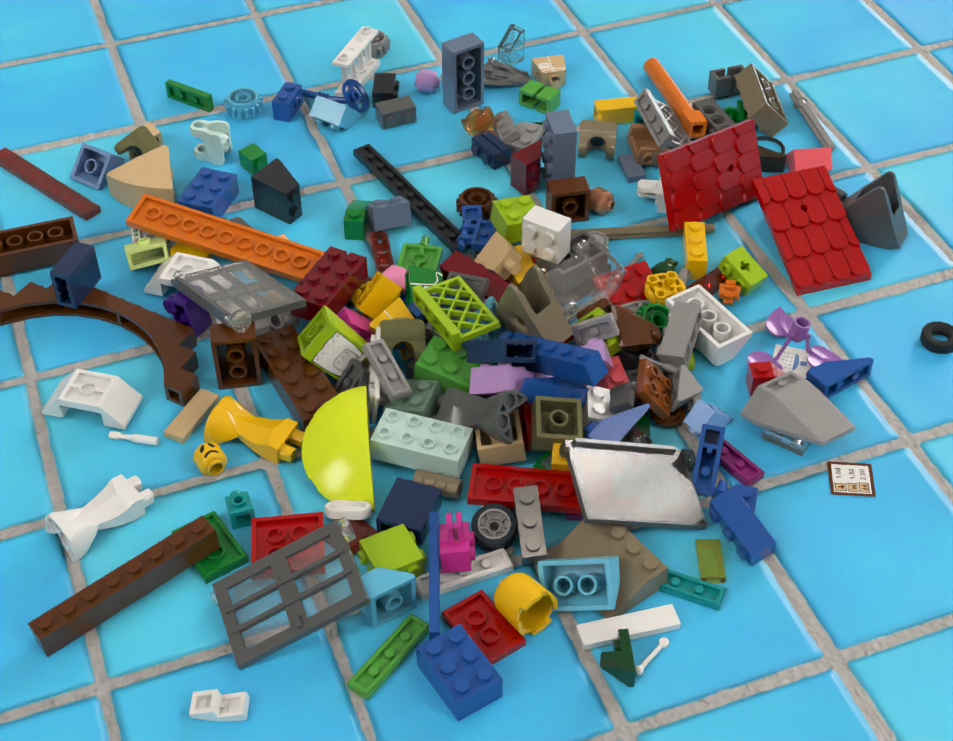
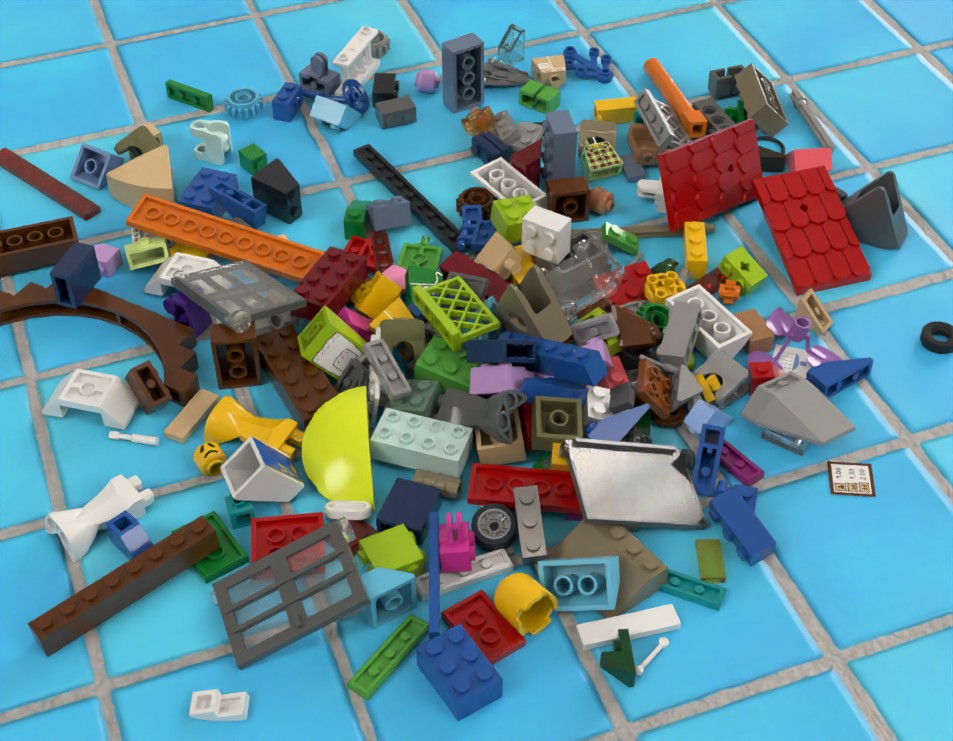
none -> lavender slope [93,243,123,278]
none -> blue slope [106,510,154,560]
none -> reddish brown brick [125,360,172,416]
none -> blue slope [208,180,267,229]
none -> white slope [220,436,304,502]
none -> sand blue brick [299,52,340,96]
none -> red wing [344,236,376,273]
none -> white slope [470,157,547,209]
none -> blue plant [563,46,614,84]
none -> yellowish green torso [581,137,623,182]
none -> bright green plate [601,222,639,256]
none -> light grey piece [693,351,749,408]
none -> yellow tile [694,373,722,403]
none -> medium nougat brick [733,308,775,355]
none -> tan slope [795,289,834,335]

